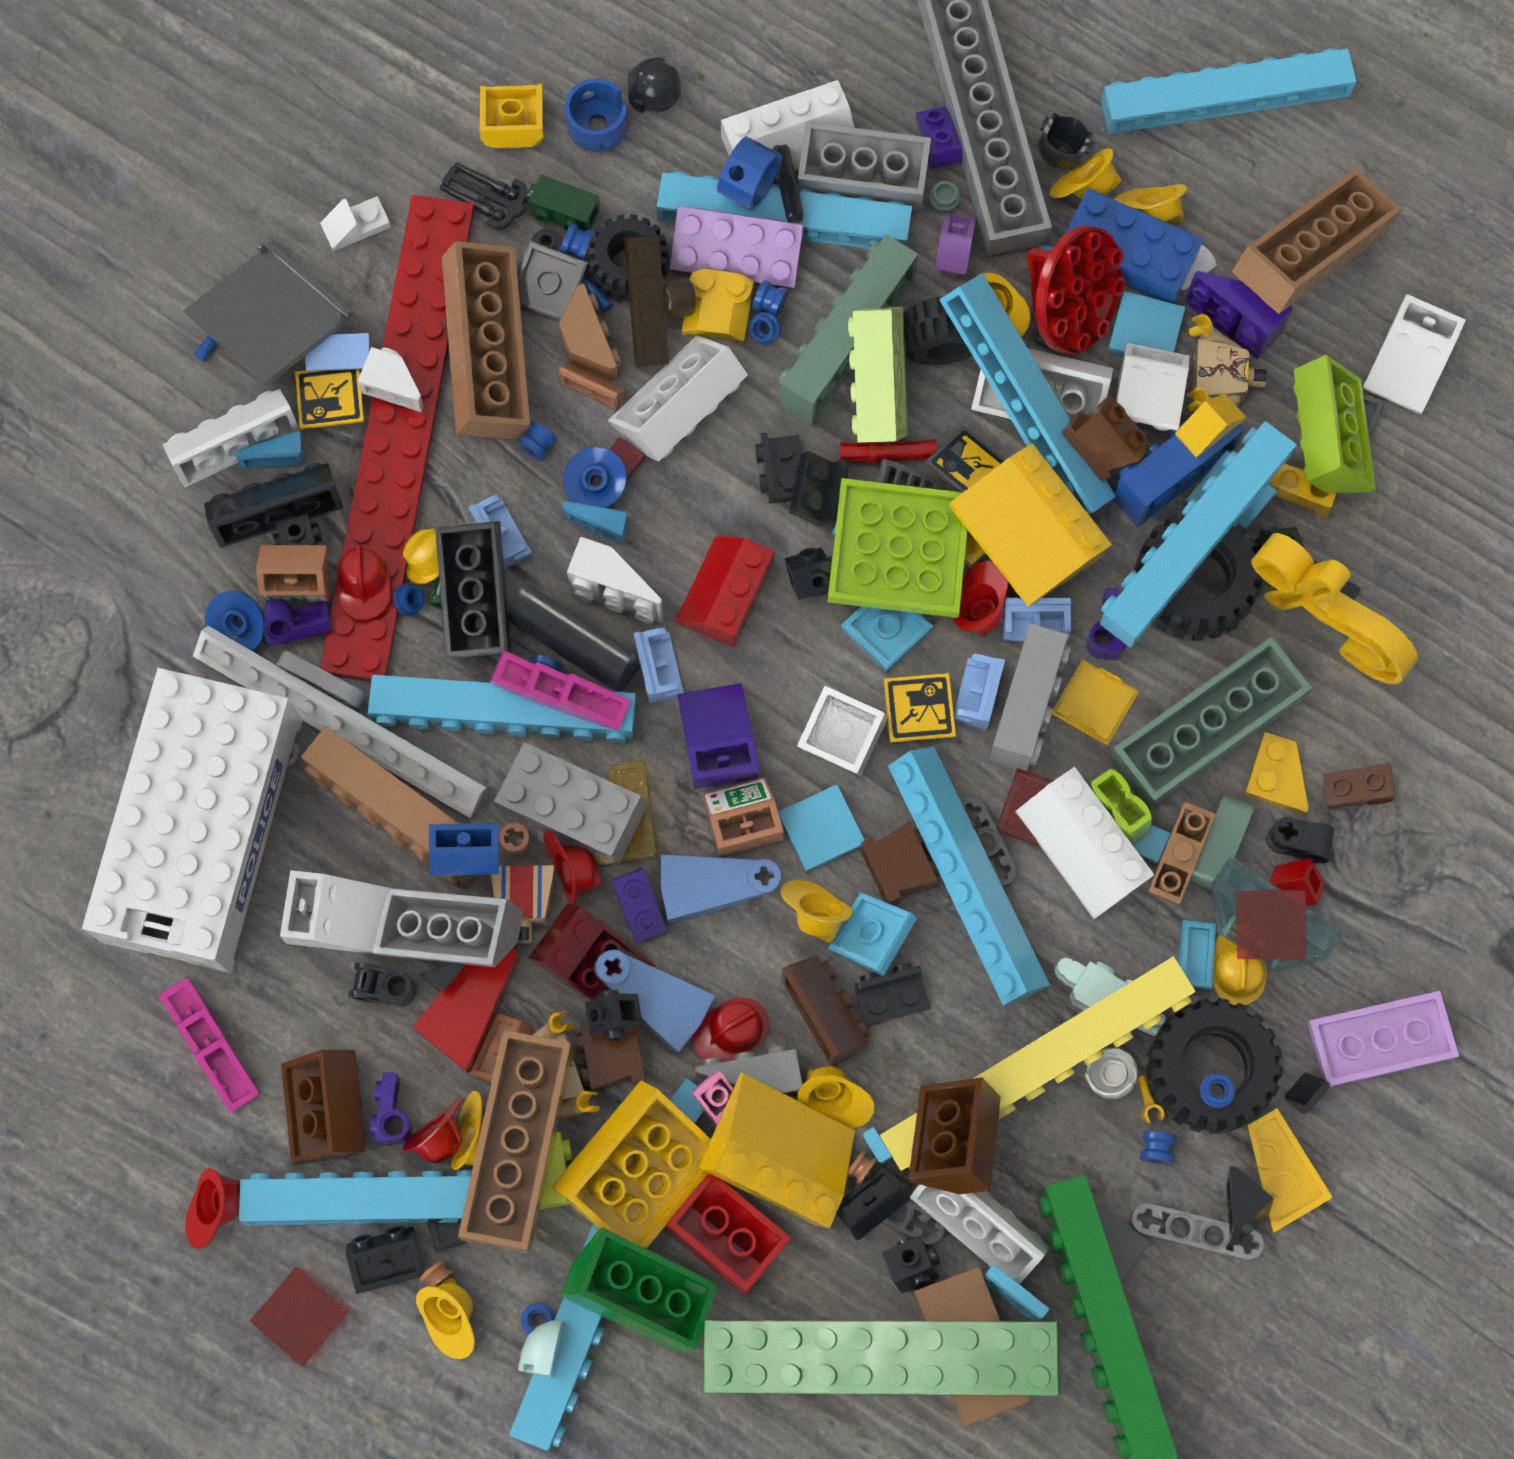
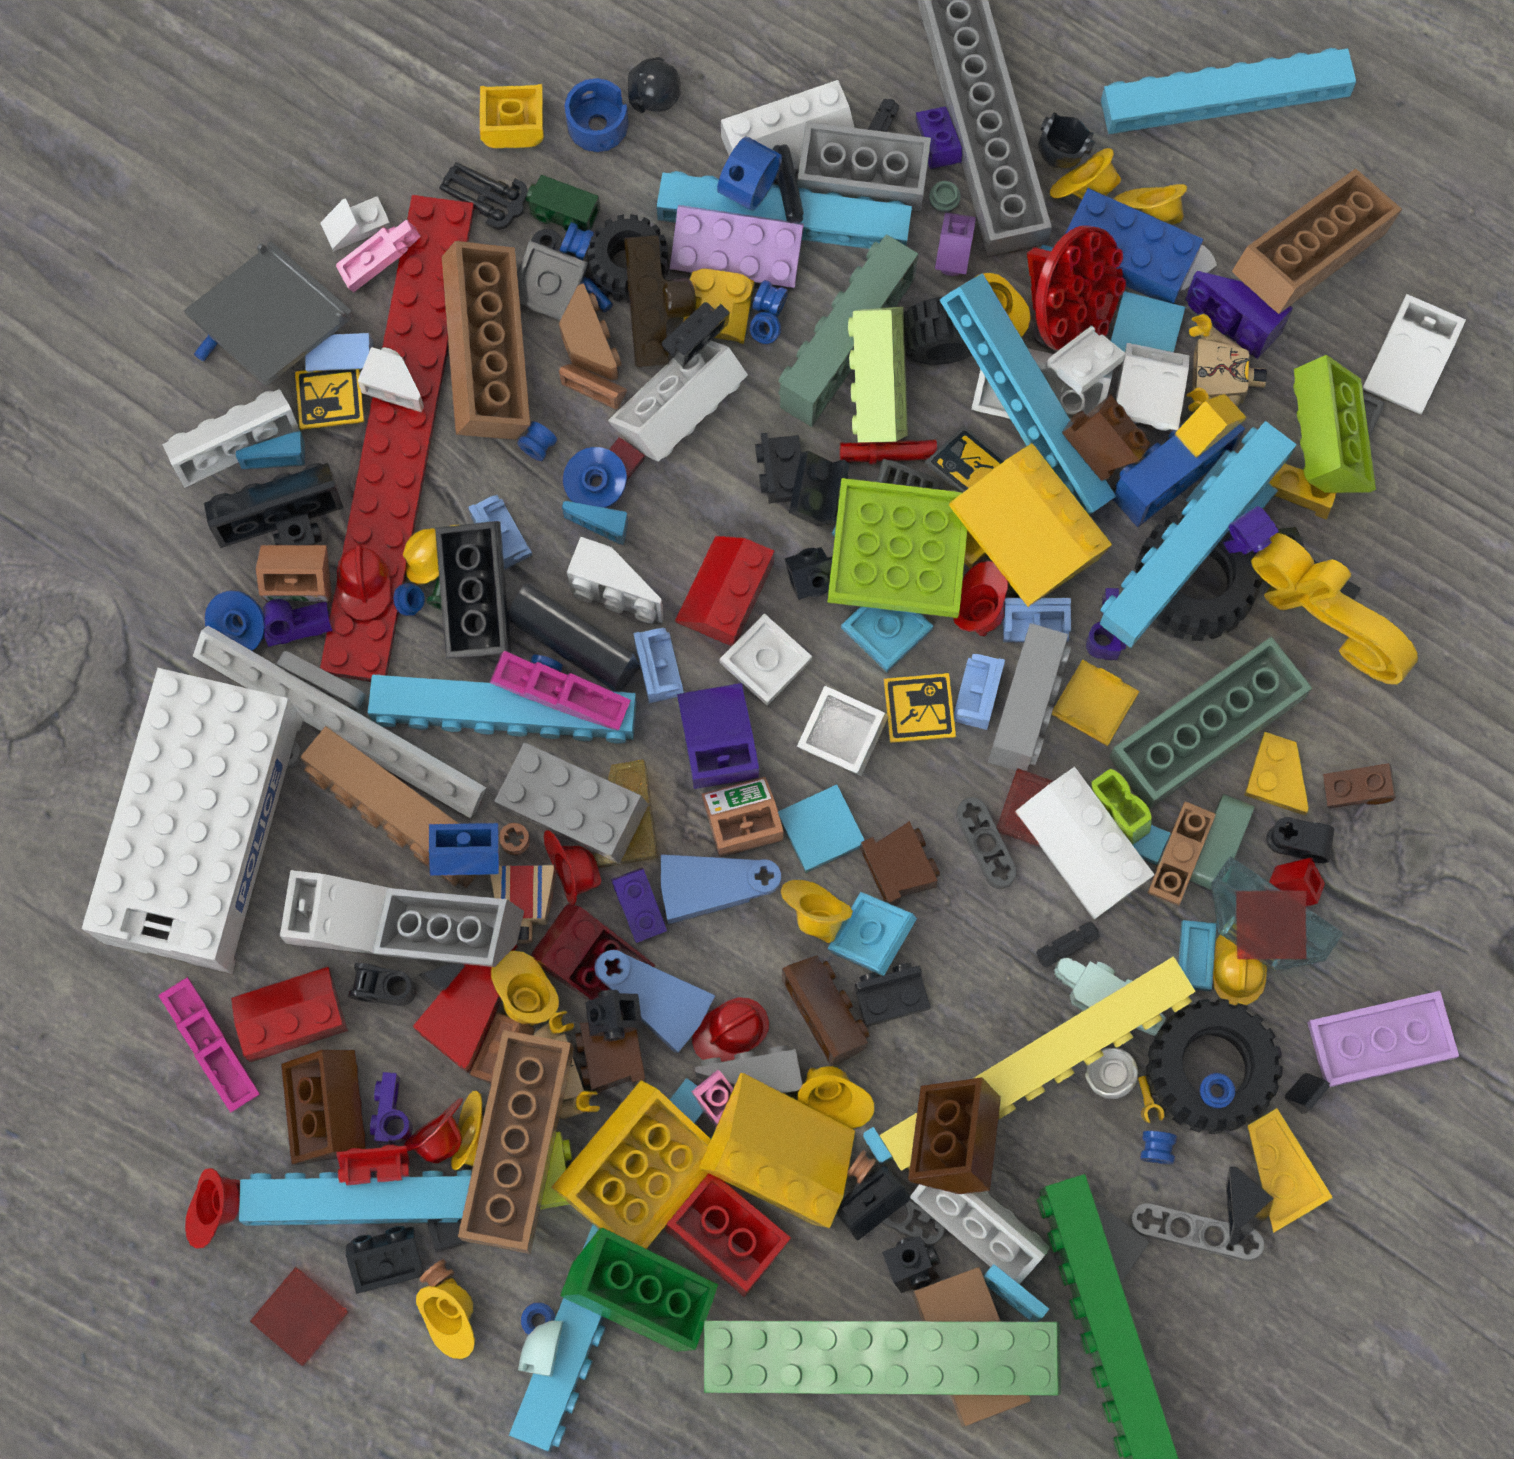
medium azure brick [888,747,1050,1006] -> none
none -> red slope [231,967,348,1062]
none -> bright pink hinge [336,220,421,292]
none -> red hinge [337,1145,410,1186]
none -> yellow piece [491,951,559,1025]
none -> black bracket [662,302,730,367]
none -> white plate [720,613,812,706]
none -> black axle [868,99,899,132]
none -> black axle [1036,922,1100,967]
none -> white plate [1046,326,1126,395]
none -> dark purple plate [1223,506,1279,555]

